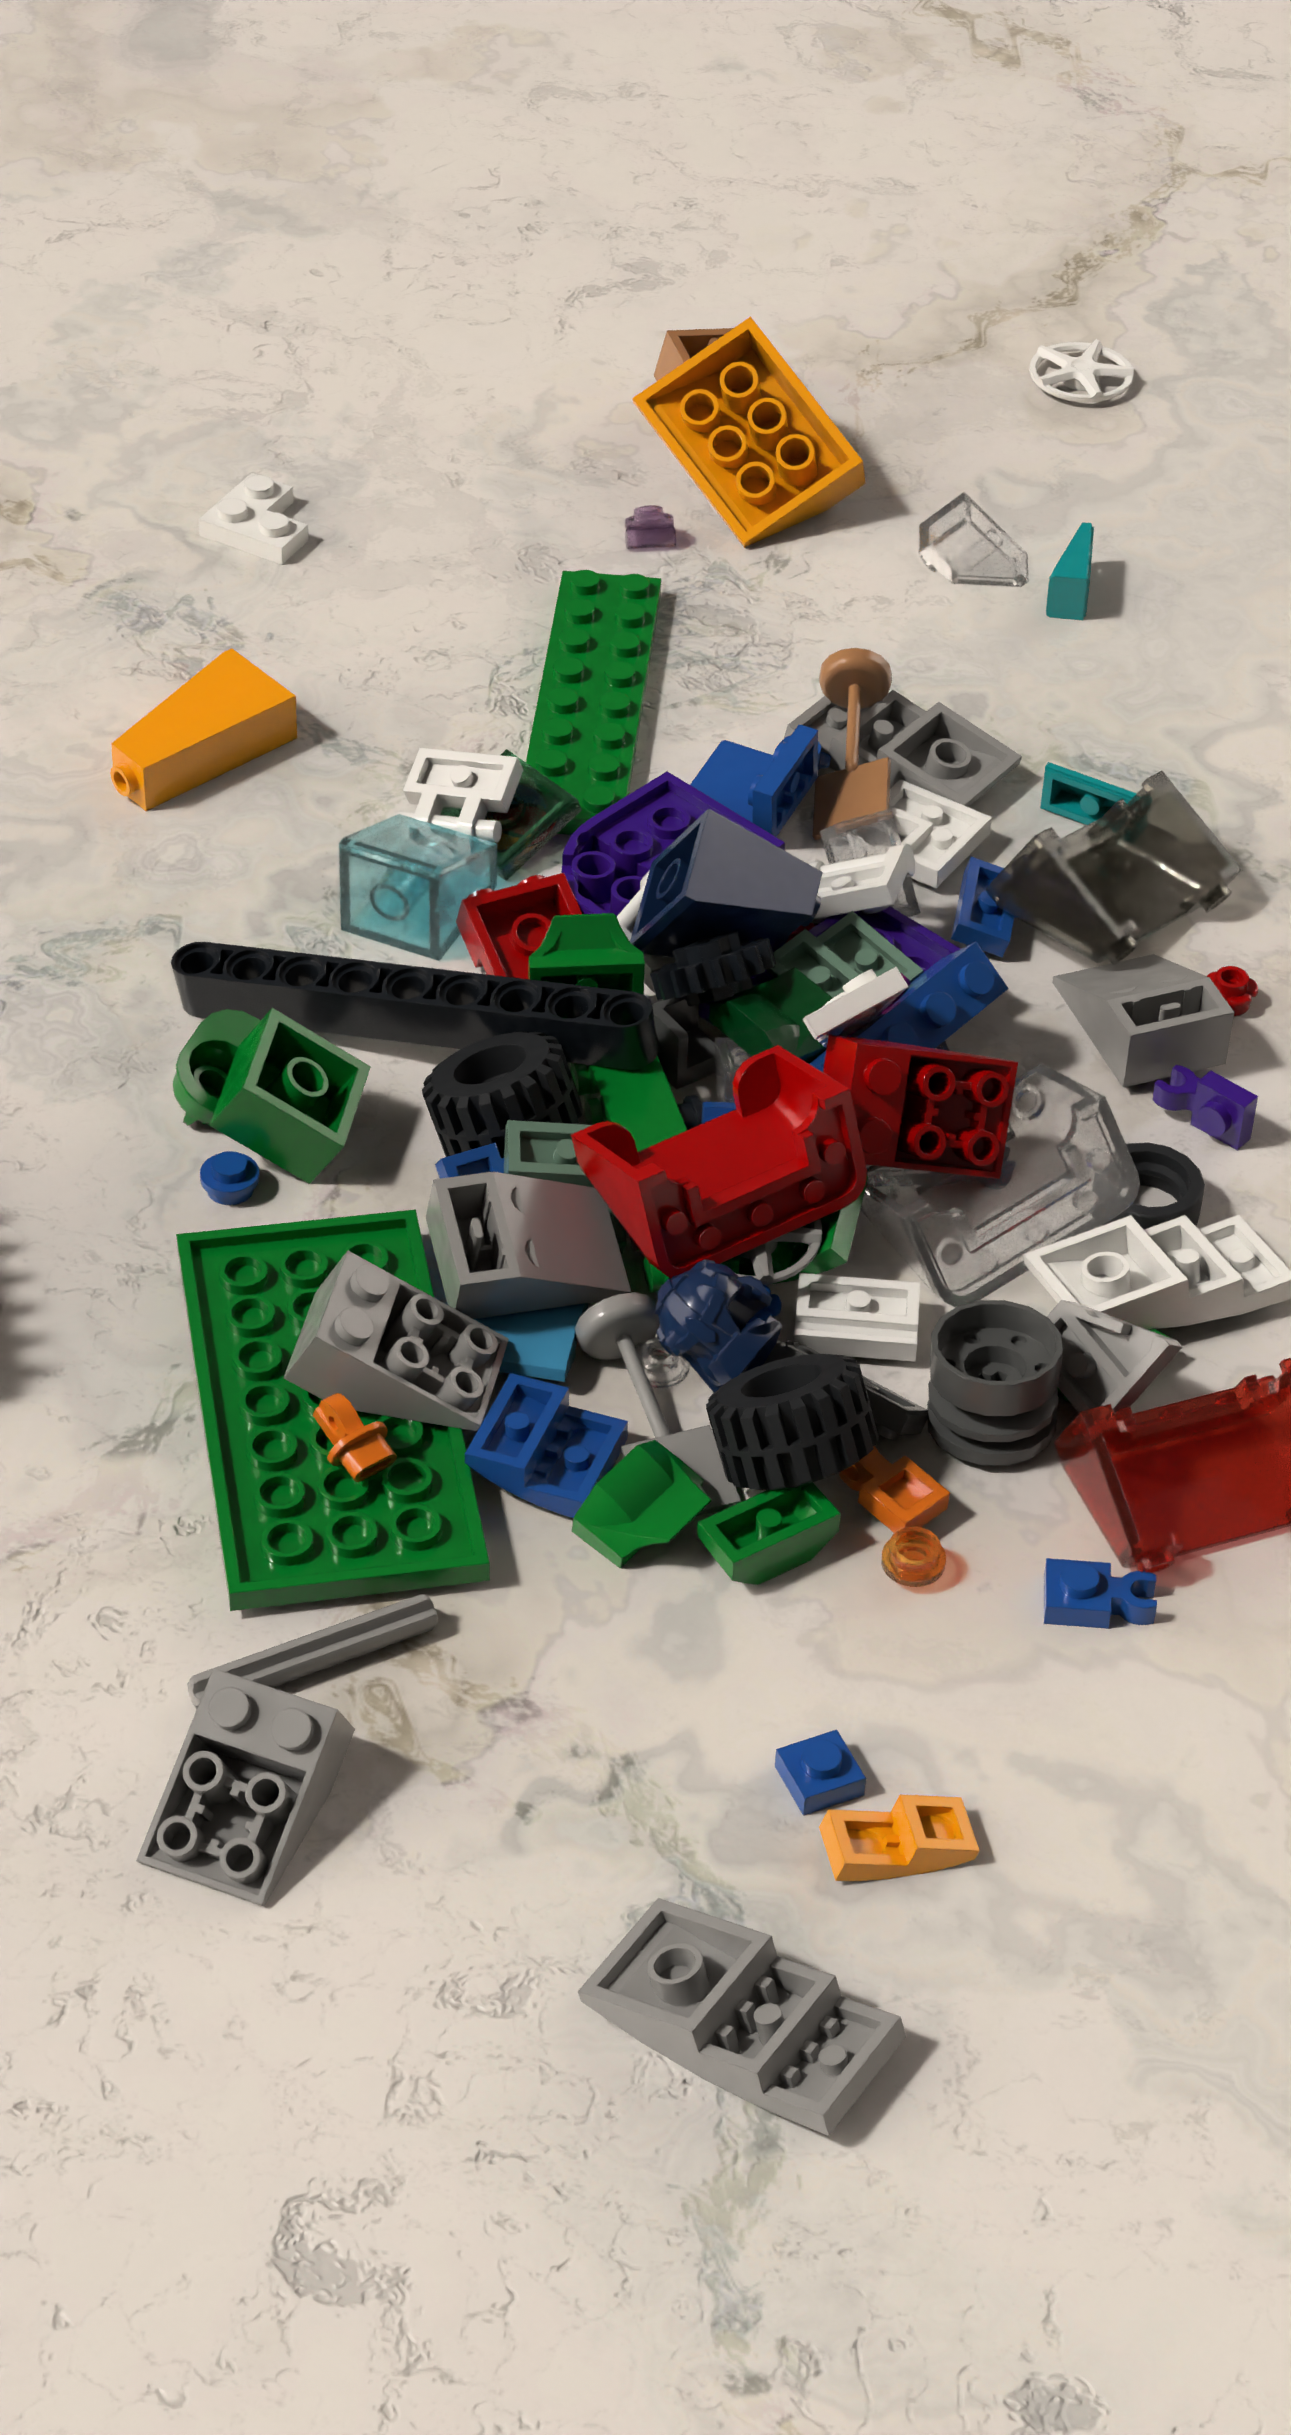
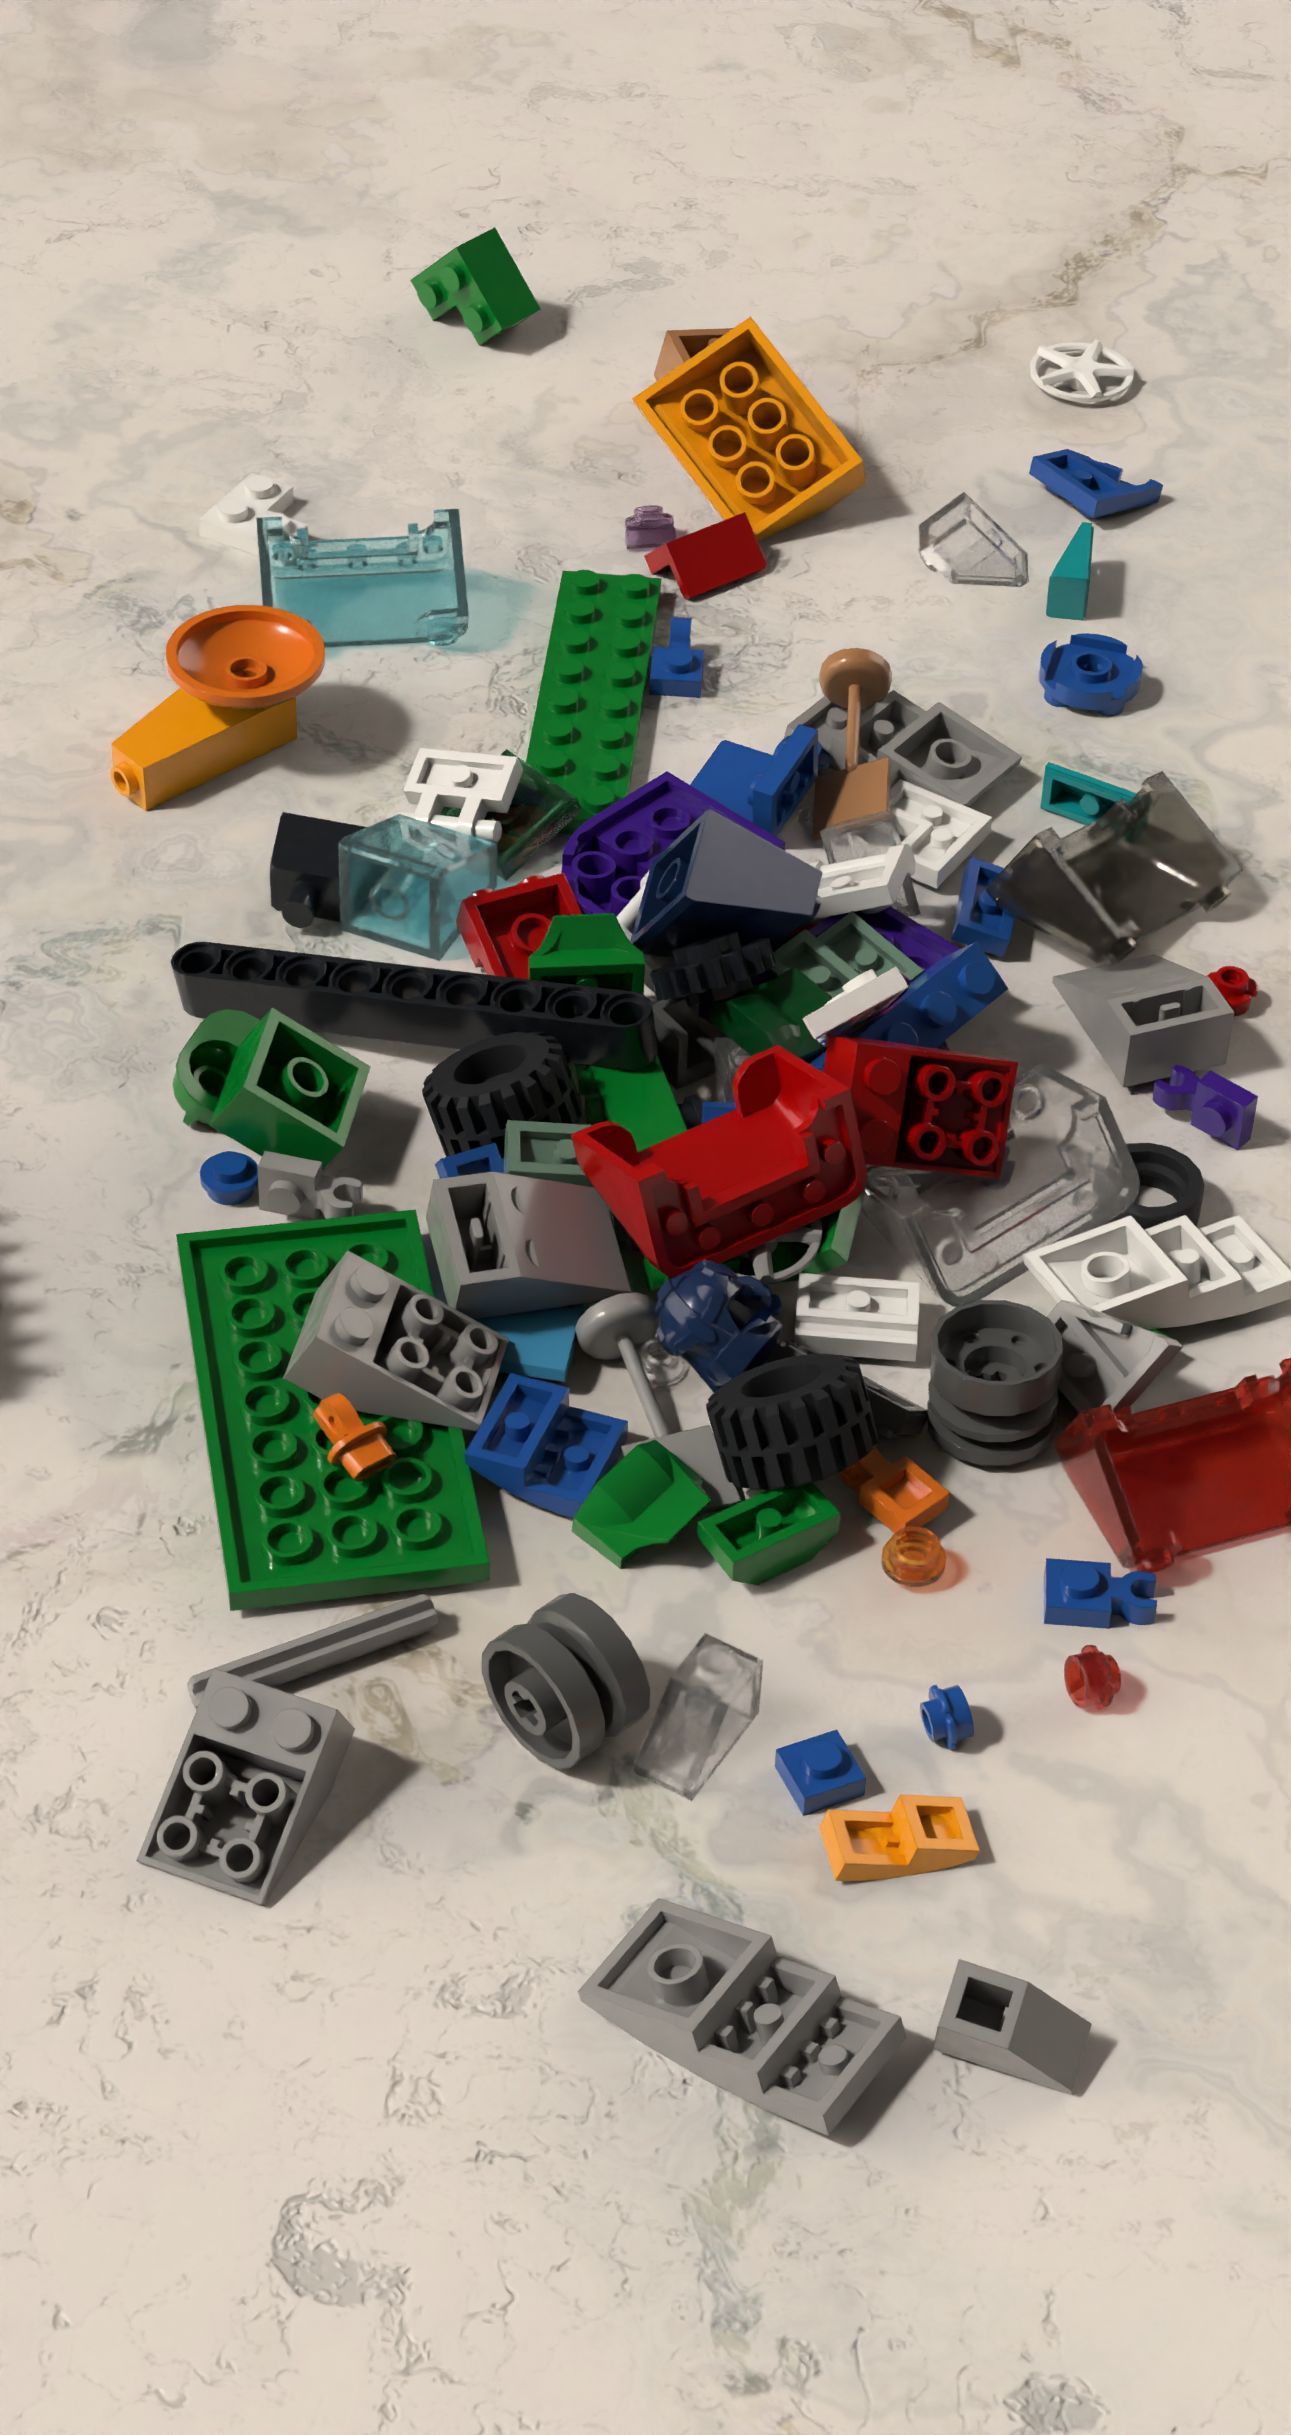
none -> orange dish [166,605,325,709]
none -> clear light blue windscreen [256,509,469,647]
none -> light grey plate [257,1151,363,1220]
none -> black torso [270,812,383,928]
none -> green brick [410,227,541,345]
none -> dark grey wheel [482,1593,650,1769]
none -> clear slope [634,1633,763,1801]
none -> red panel [644,512,767,600]
none -> blue plate [649,617,704,698]
none -> blue plate [920,1685,974,1750]
none -> light grey slope [933,1959,1092,2095]
none -> blue wing [1029,449,1163,518]
none -> blue plate [1039,633,1143,716]
none -> clear red plate [1064,1645,1121,1710]

